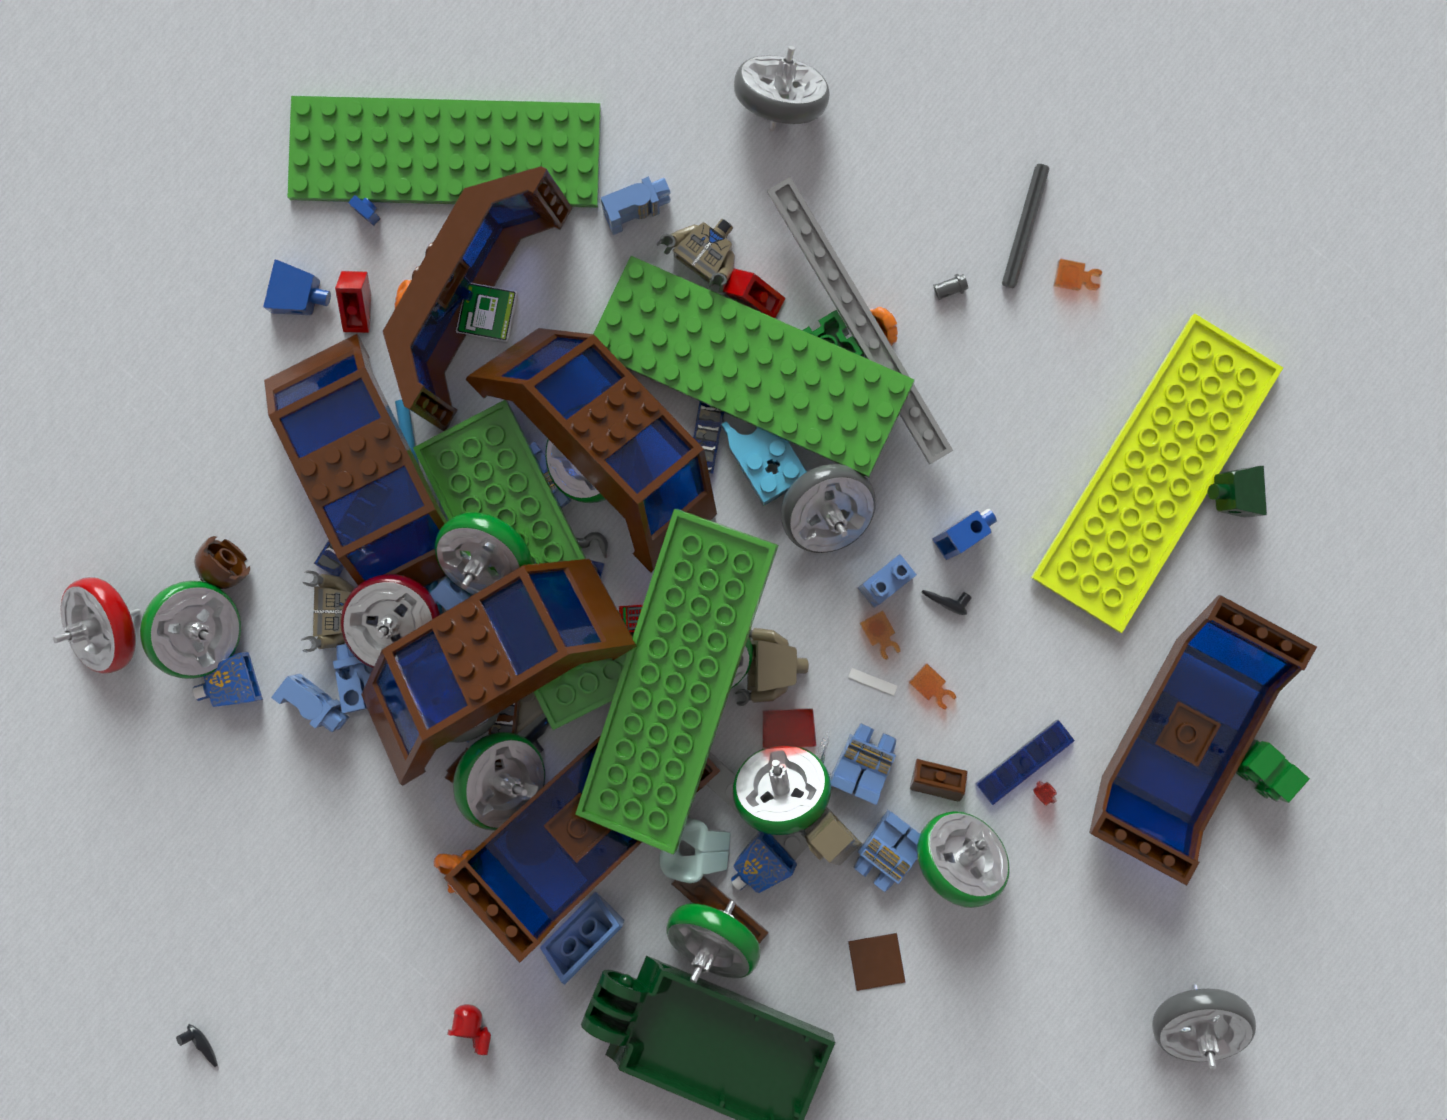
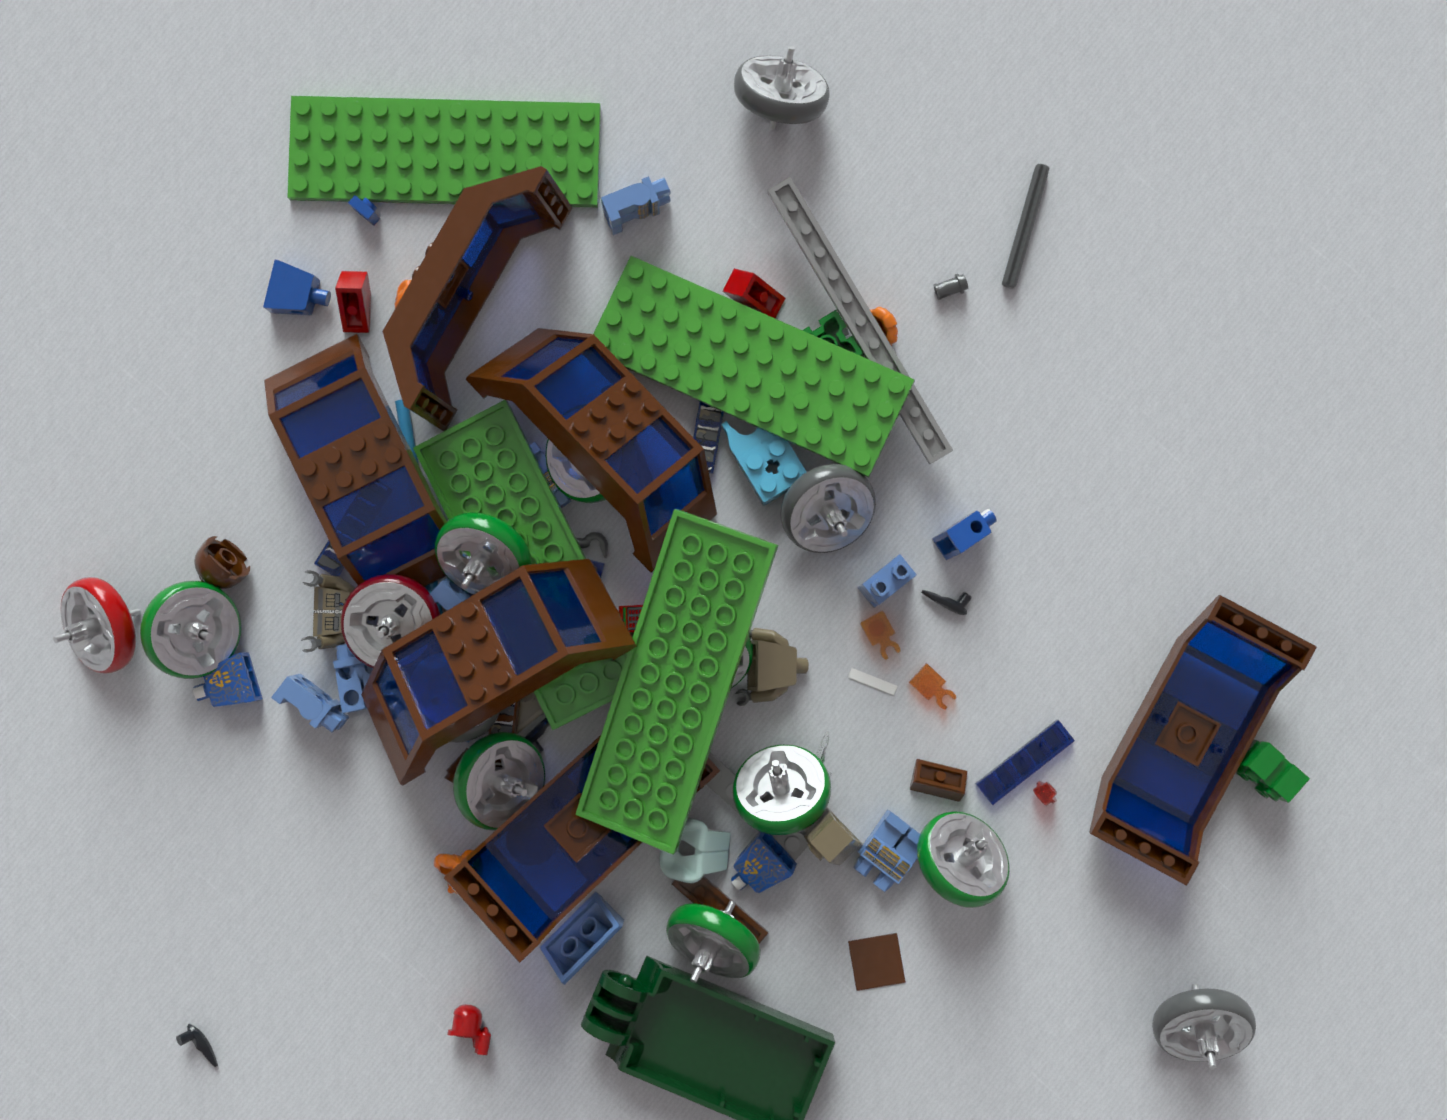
tile [456,282,518,343] -> none
torso [657,219,735,293] -> none
clear red piece [762,708,817,749] -> none
medium blue hips [830,723,897,805] -> none
neon yellow plate [1031,313,1283,633] -> none
clear orange plate [1053,259,1102,291] -> none
dark green torso [1207,466,1267,518] -> none

